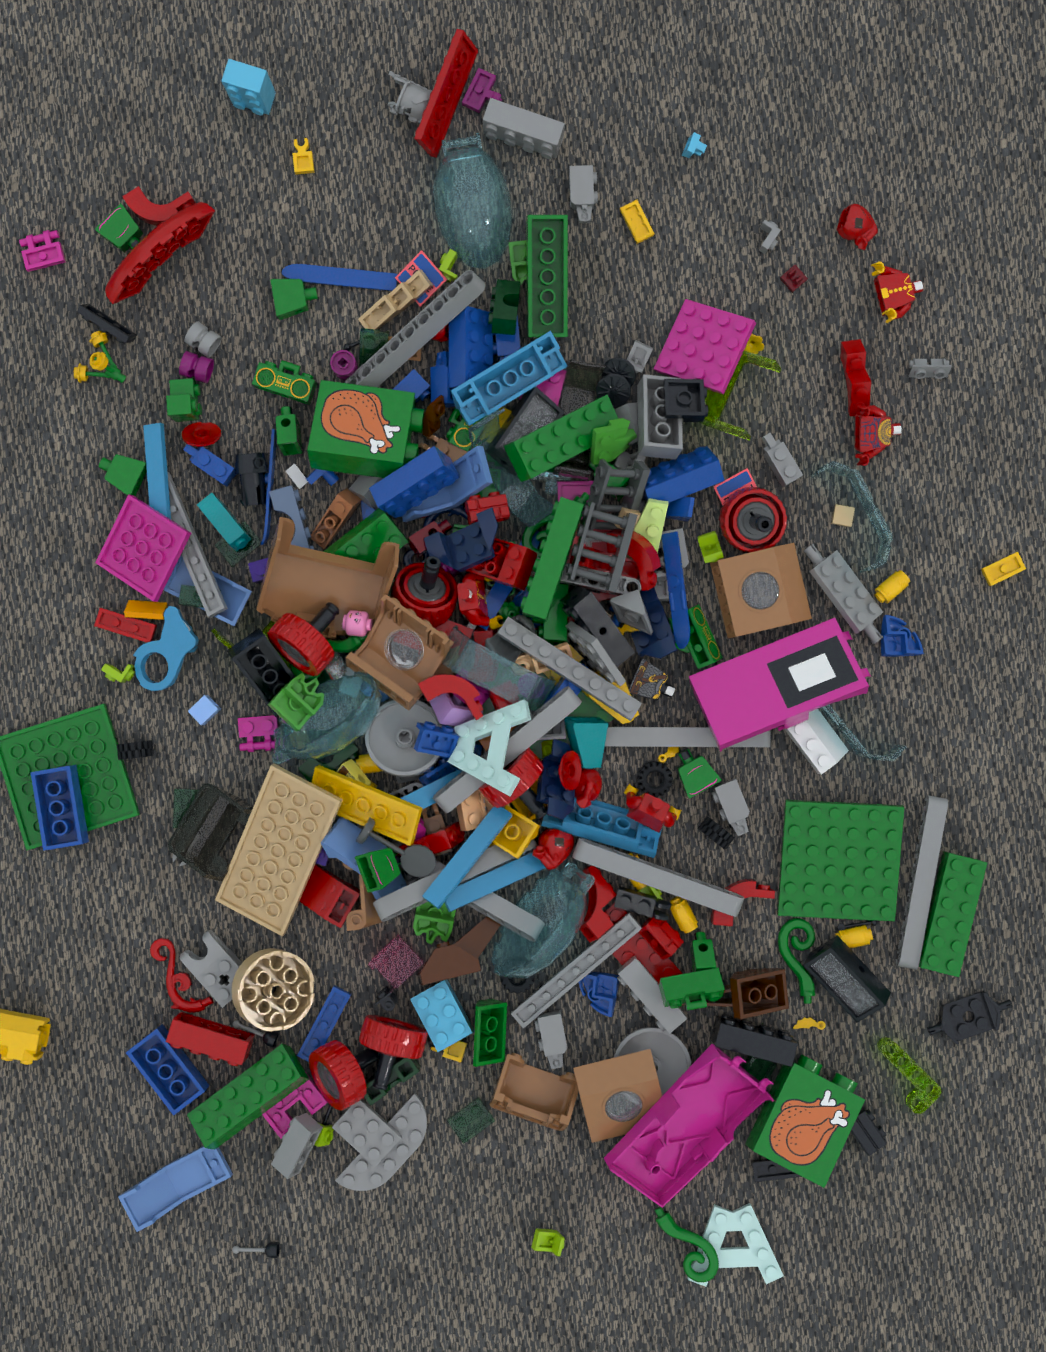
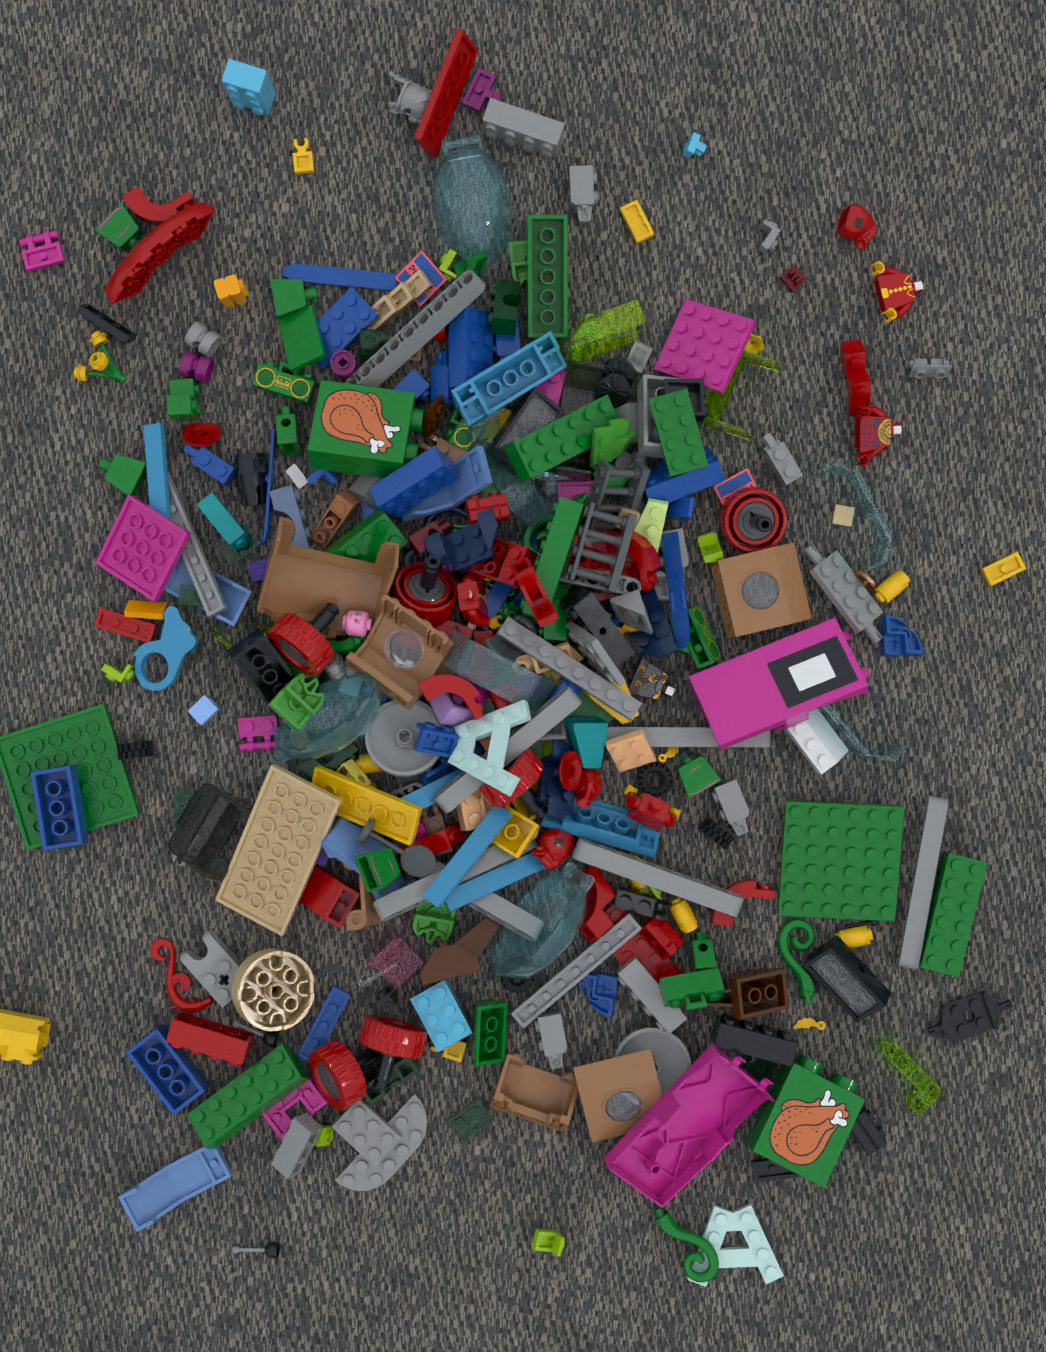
none -> light orange brick [213,274,249,308]
none -> green tile [278,305,327,372]
none -> blue plate [316,287,379,370]
none -> clear piece [357,962,399,989]
none -> green slope [454,251,488,278]
none -> red arch [510,557,559,627]
none -> clear neon green windscreen [565,299,646,365]
none -> light nougat plate [605,729,656,772]
none -> green plate [648,388,709,477]
none -> dark orange piece [855,570,877,592]

